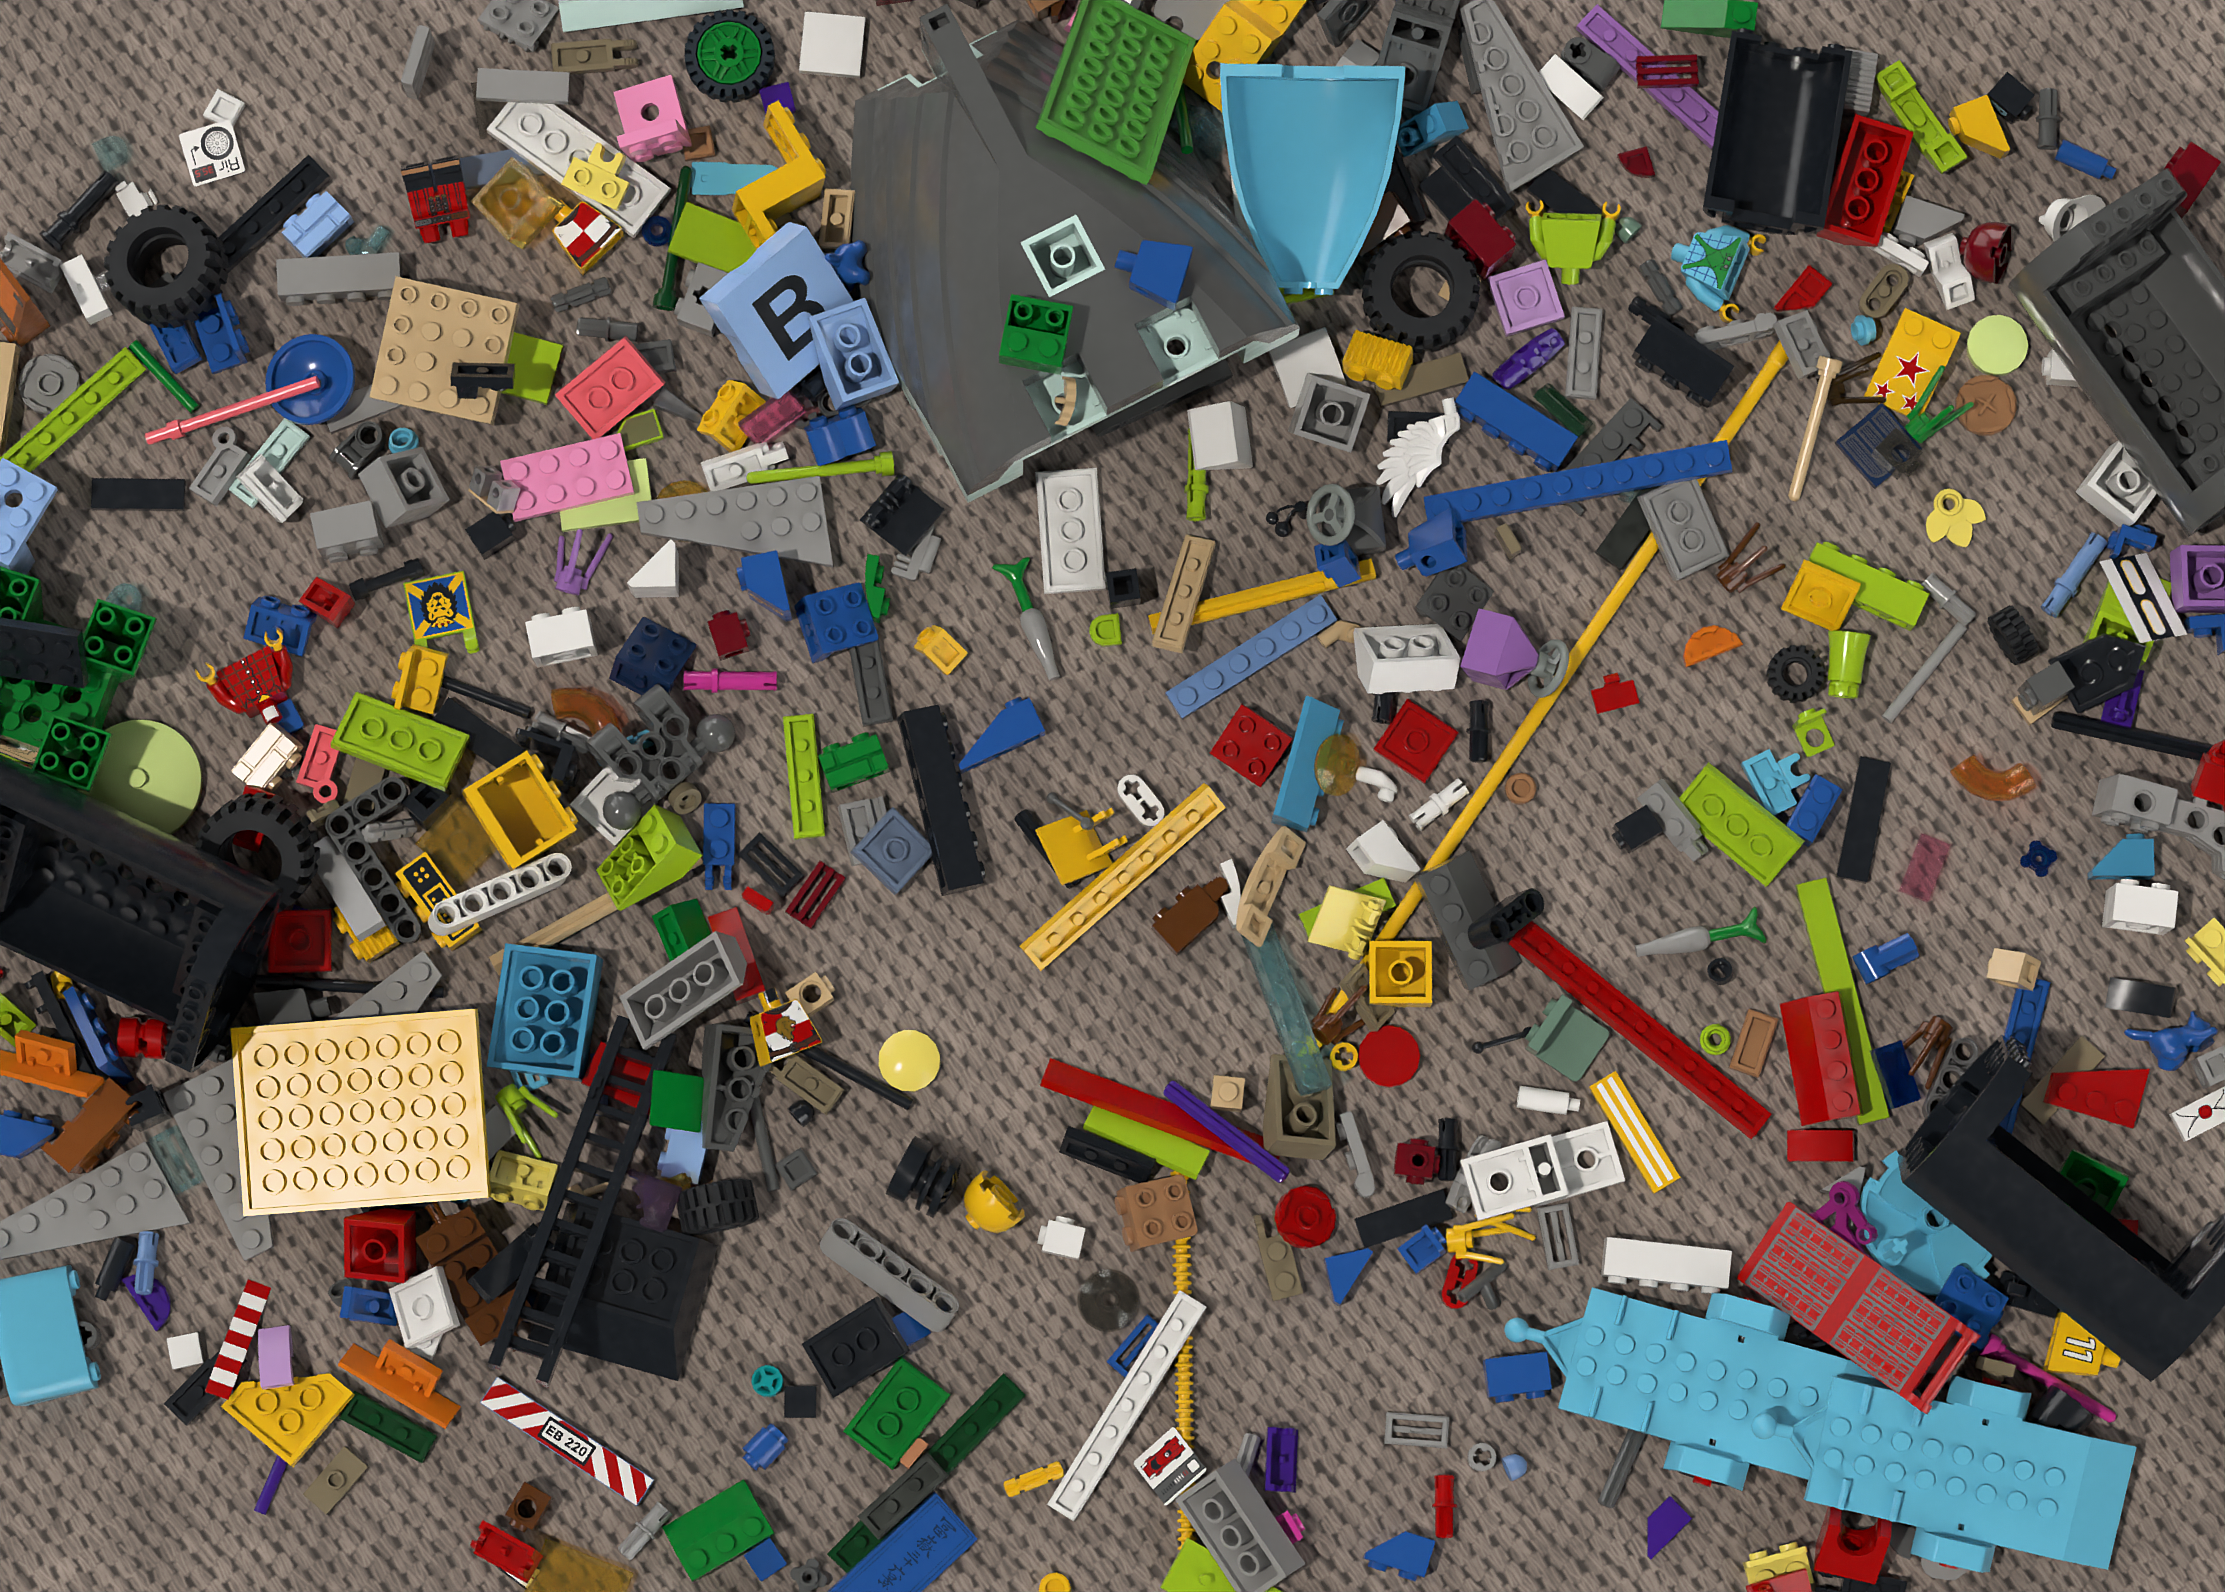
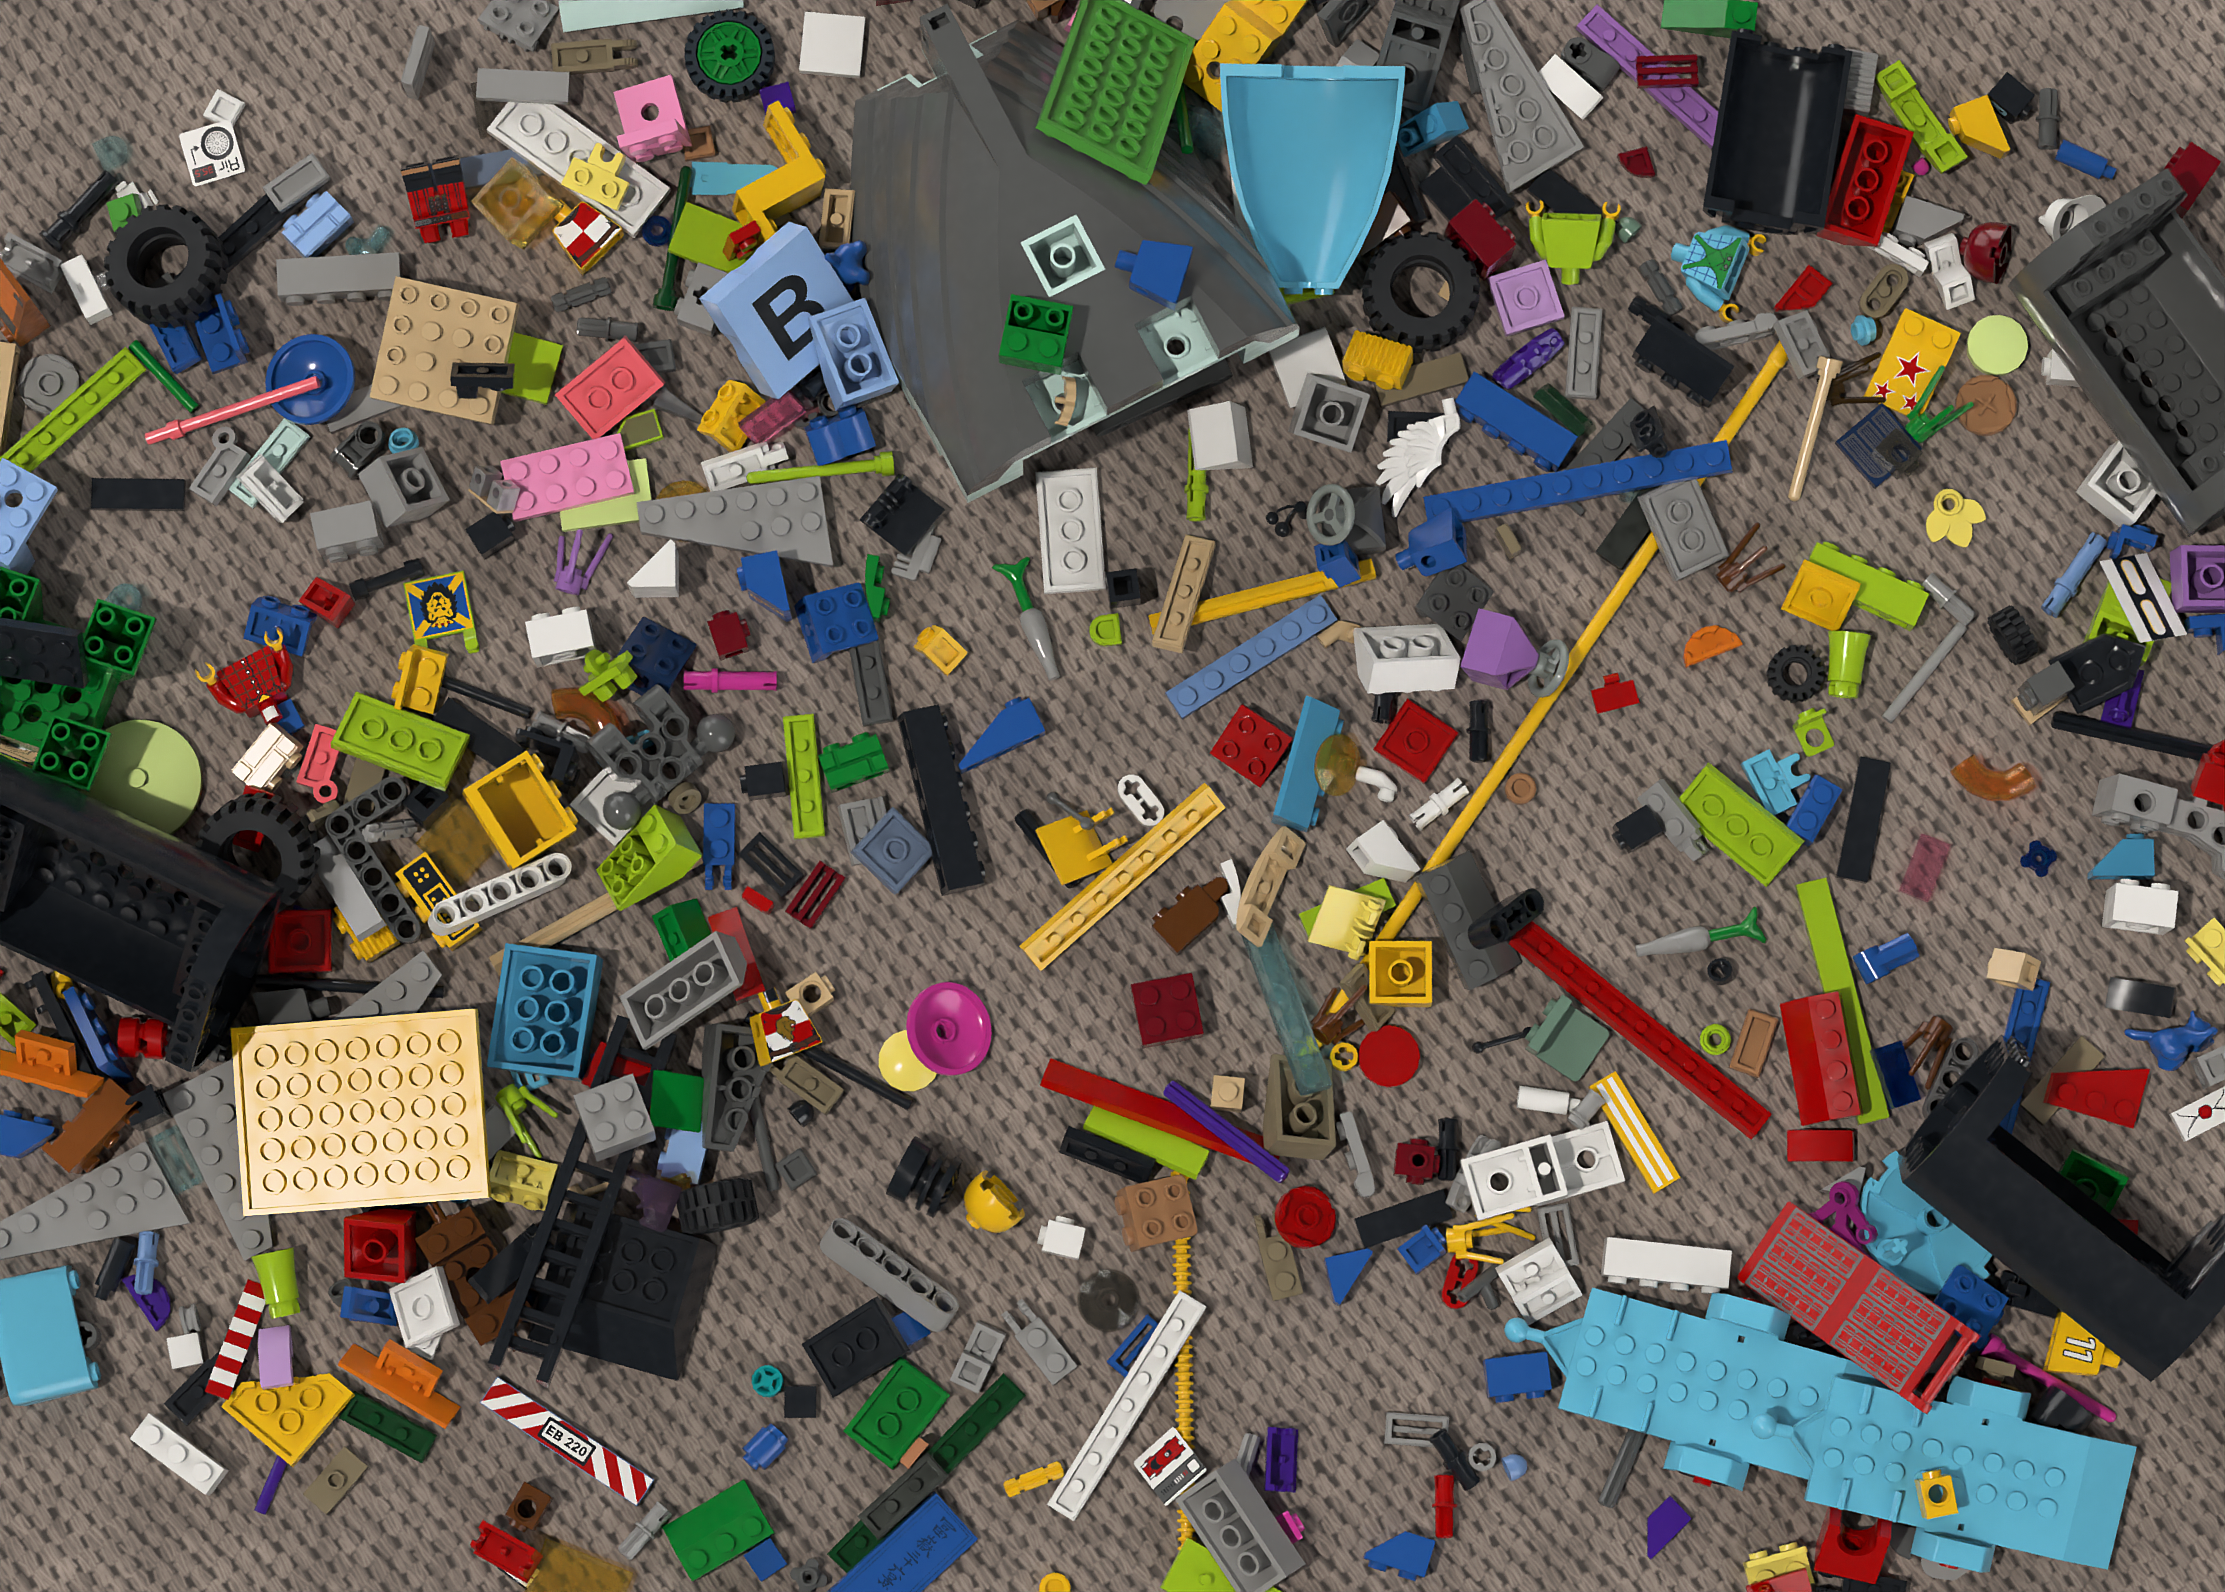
none -> bright green plate [107,193,142,232]
none -> white brick [130,1413,229,1496]
none -> light grey bush [179,1303,201,1334]
none -> lime plant [251,1247,300,1319]
none -> light grey tile [262,153,331,214]
none -> light grey brick [573,1073,656,1162]
none -> lime hips [578,649,637,703]
none -> red plate [723,220,761,261]
none -> black brick [740,762,786,801]
none -> dark pink dish [906,982,992,1076]
none -> light grey slope [950,1320,1007,1394]
none -> light grey hinge [1001,1299,1078,1386]
none -> dark red brick [1130,973,1204,1049]
none -> black pin [1429,1428,1480,1491]
none -> white slope [1495,1237,1582,1325]
none -> light grey pin [1567,1089,1606,1130]
none -> black hinge [1629,406,1668,458]
none -> dark pink piece [1911,157,1929,175]
none -> yellow brick [1914,1469,1958,1519]

